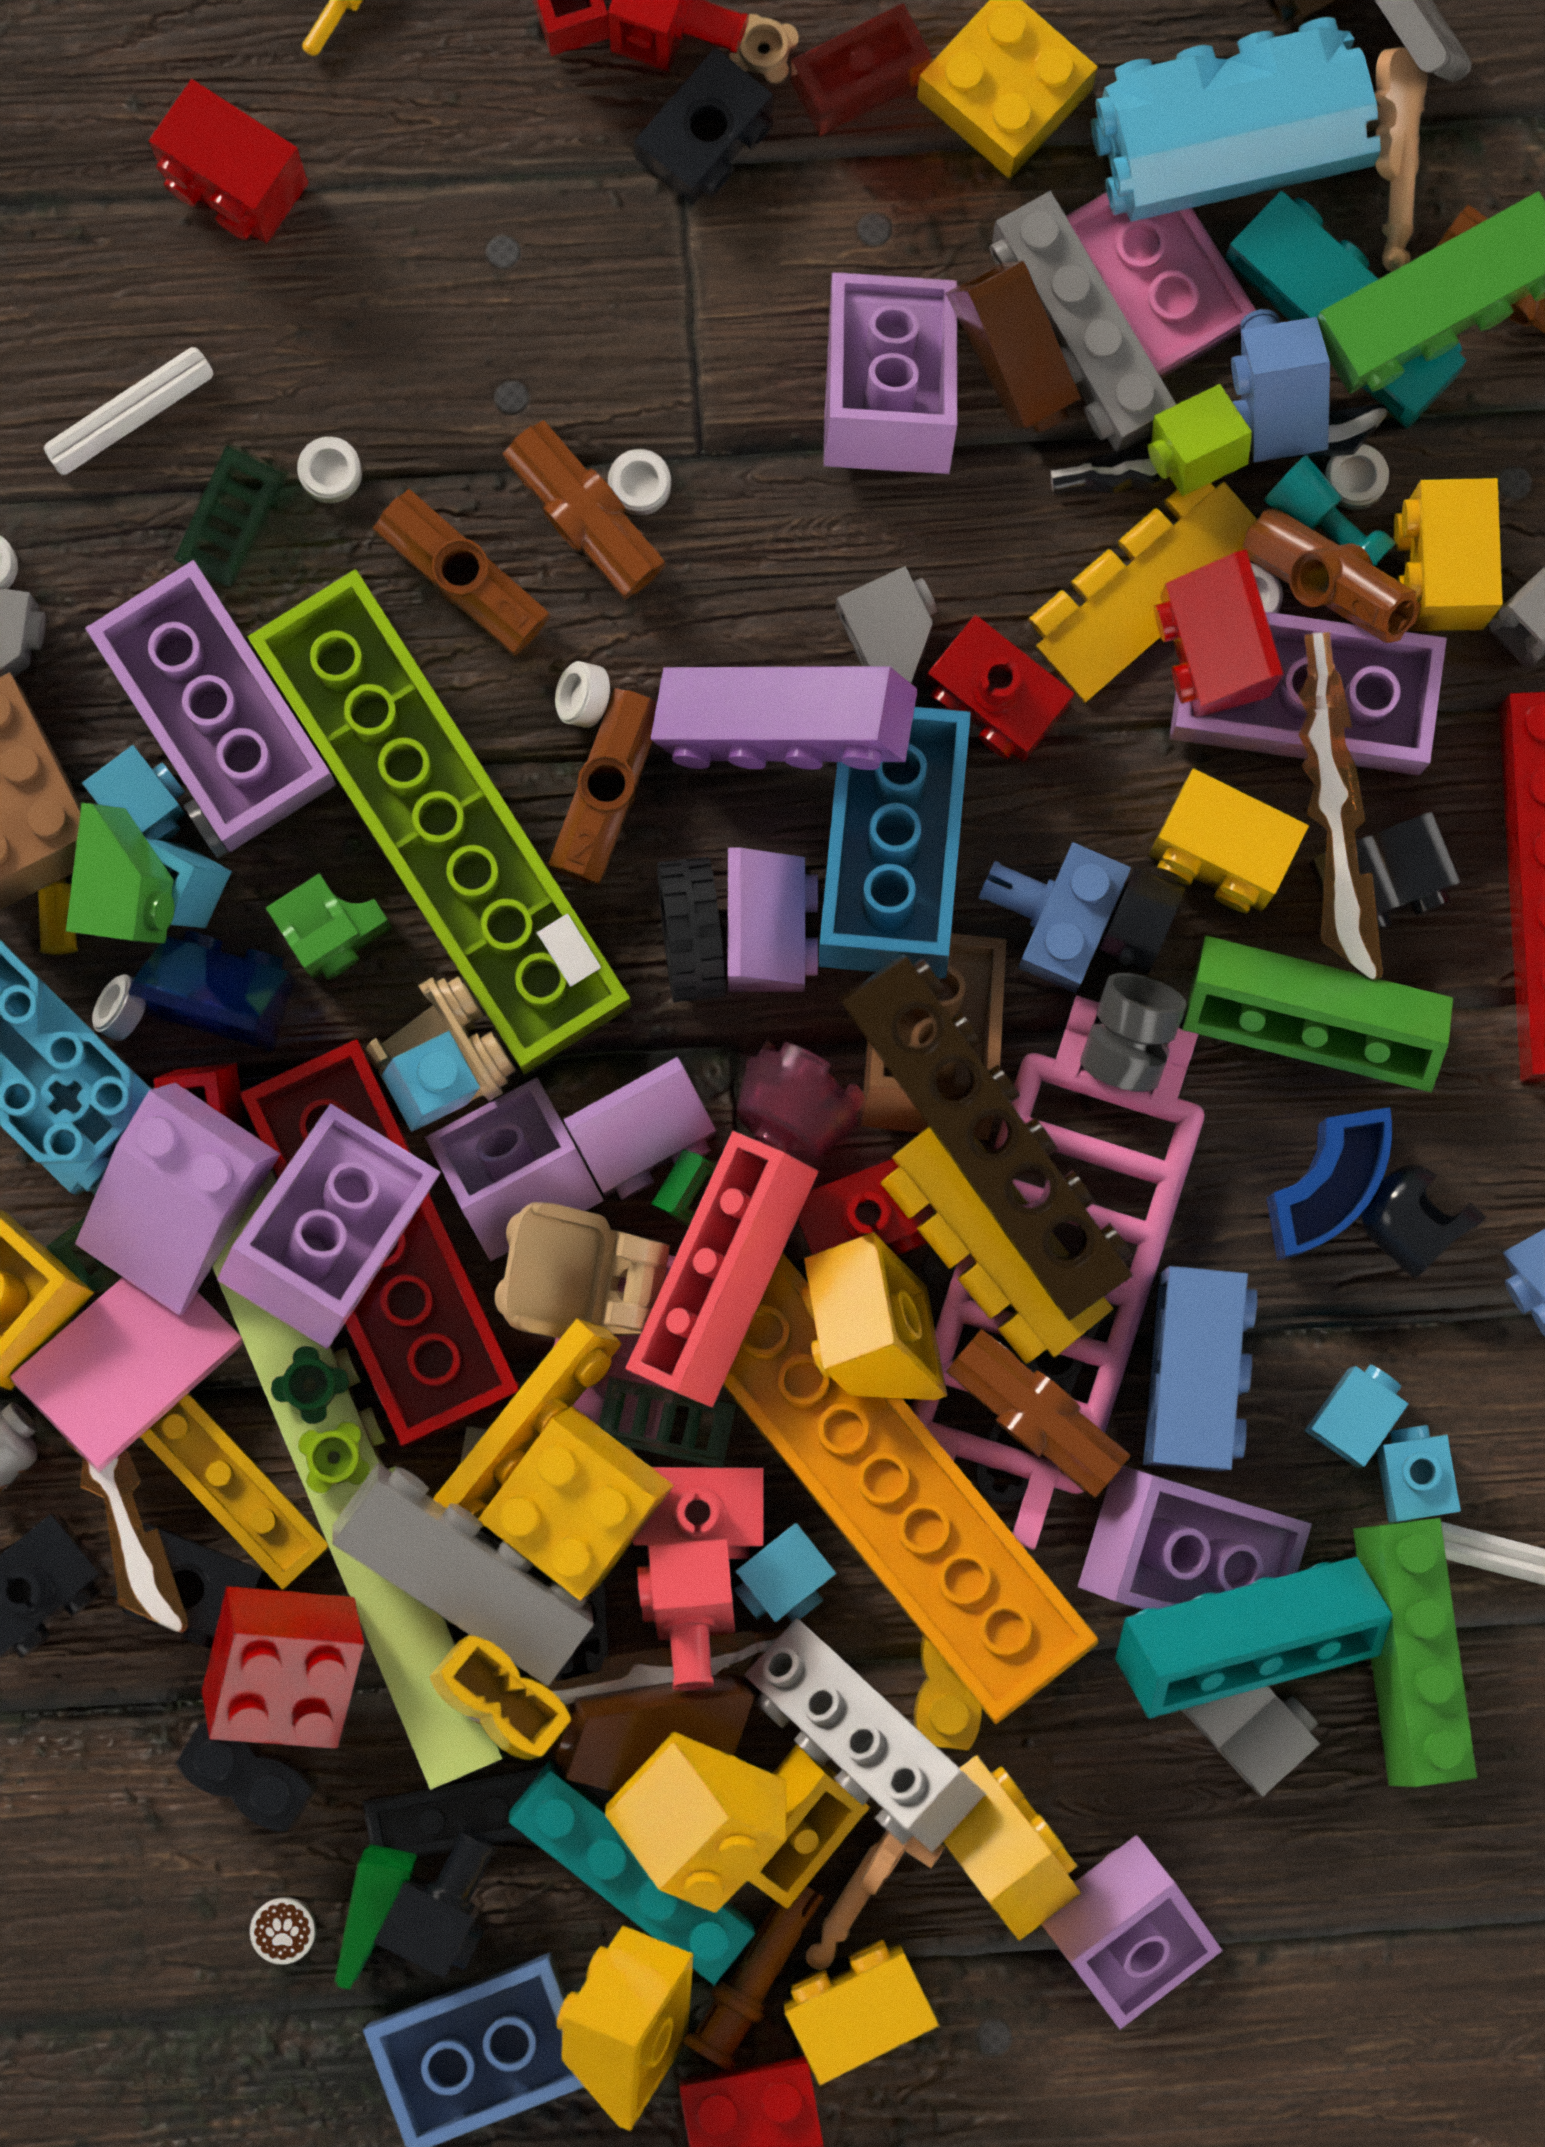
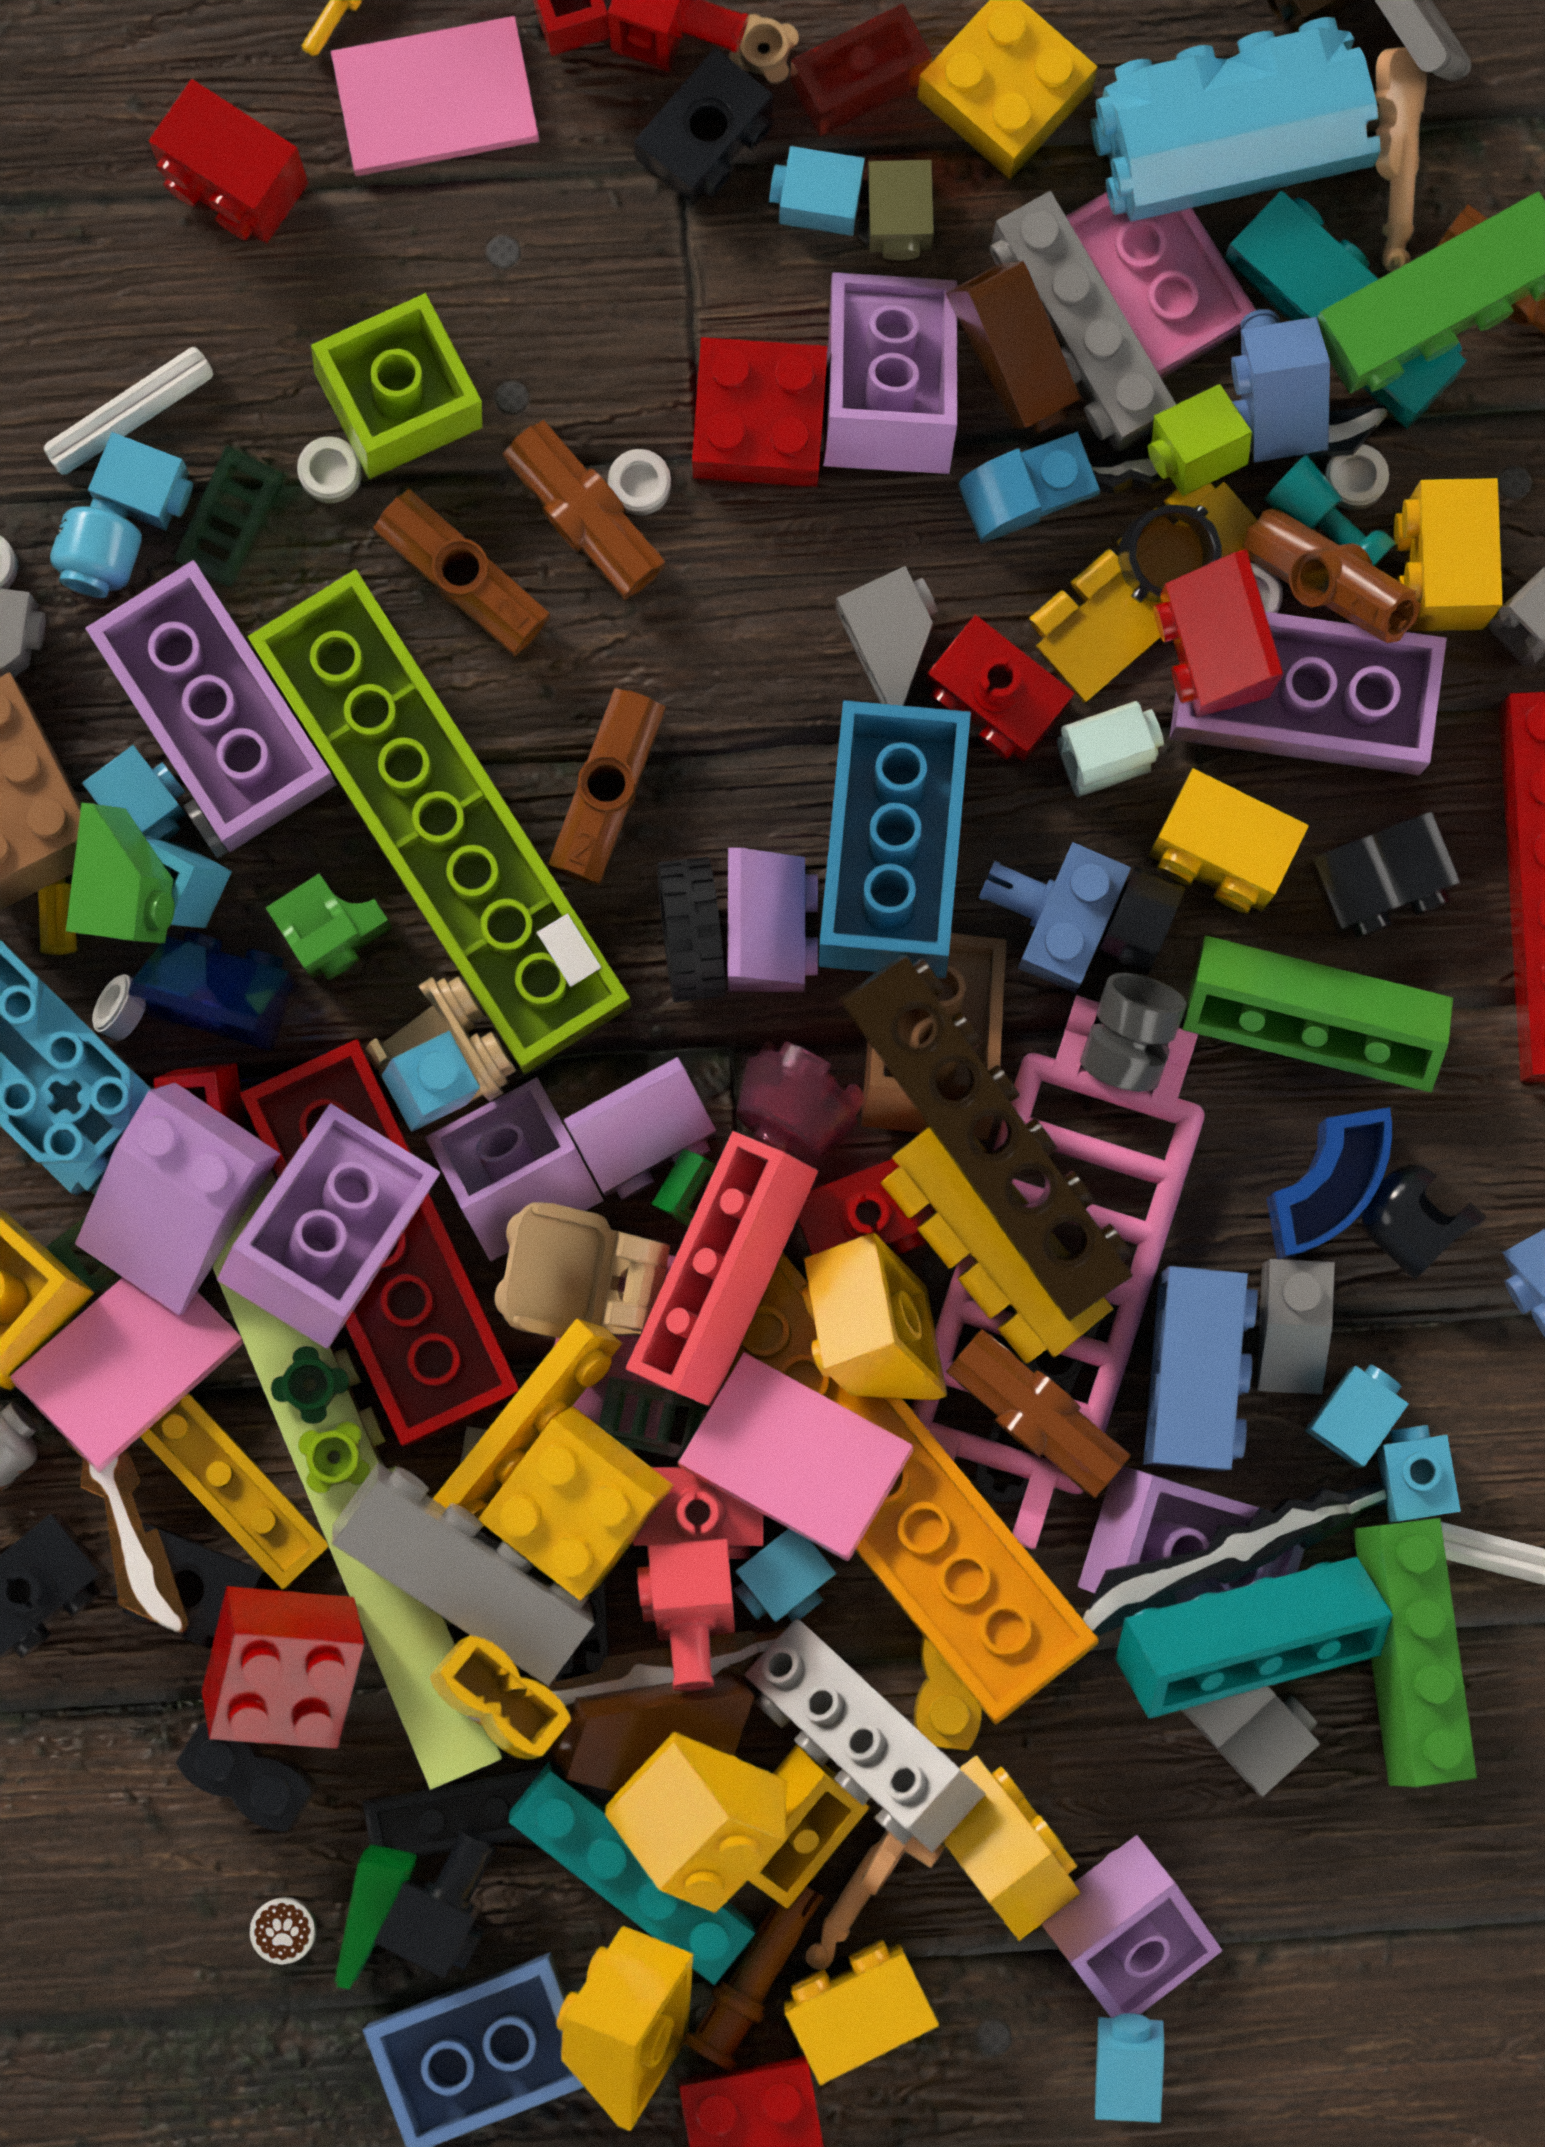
white tile [555,661,610,728] -> none
medium lavender brick [650,666,918,770] -> none
clear orange sword [1298,632,1383,980] -> none
none -> medium azure head [50,499,142,598]
none -> medium azure brick [88,432,193,531]
none -> lime brick [311,293,482,479]
none -> bright pink tile [331,16,539,177]
none -> bright pink tile [678,1352,914,1562]
none -> red brick [692,337,828,487]
none -> medium azure brick [769,146,865,236]
none -> olive brick [867,160,934,260]
none -> dark azure brick [958,431,1100,544]
none -> light aqua brick [1057,701,1164,797]
none -> black sword [1083,1480,1387,1637]
none -> medium azure brick [1095,2013,1164,2123]
none -> black piece [1118,505,1222,603]
none -> light grey slope [1257,1259,1335,1394]

